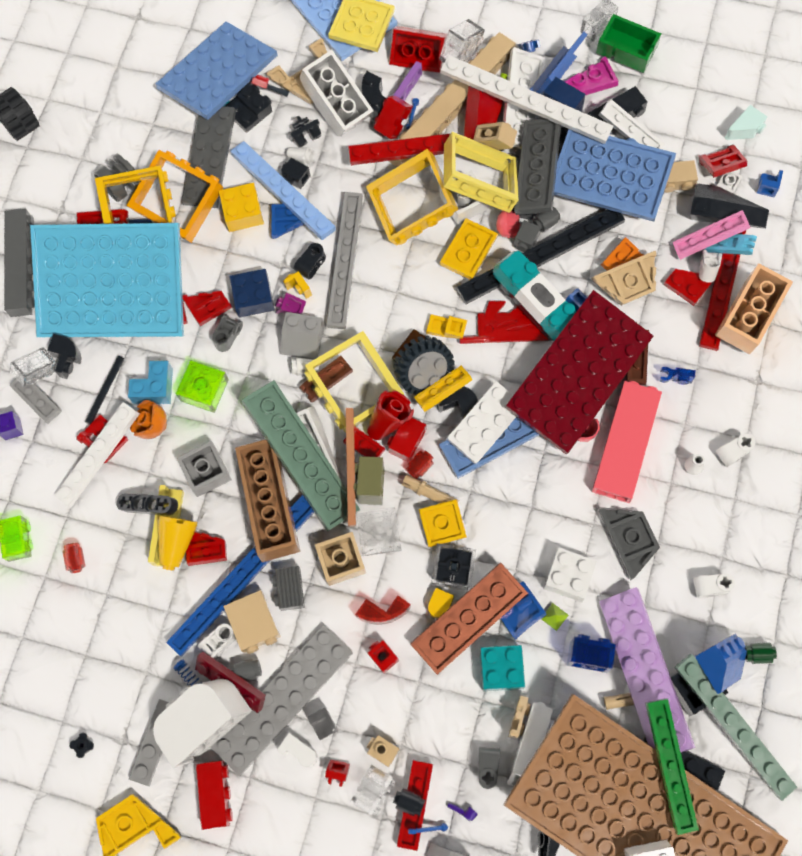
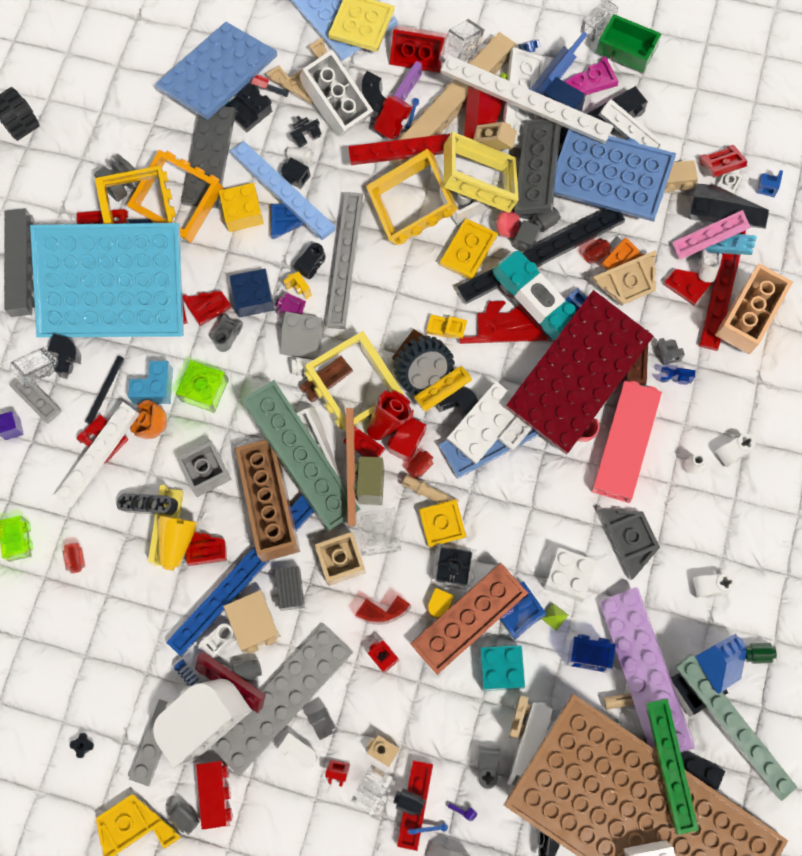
light aqua slope [725,105,768,140] -> none
none -> dark grey brick [168,803,200,835]
none -> white plate [498,416,532,451]
none -> clear red brick [582,238,611,264]
none -> flat silver panel [657,338,685,365]

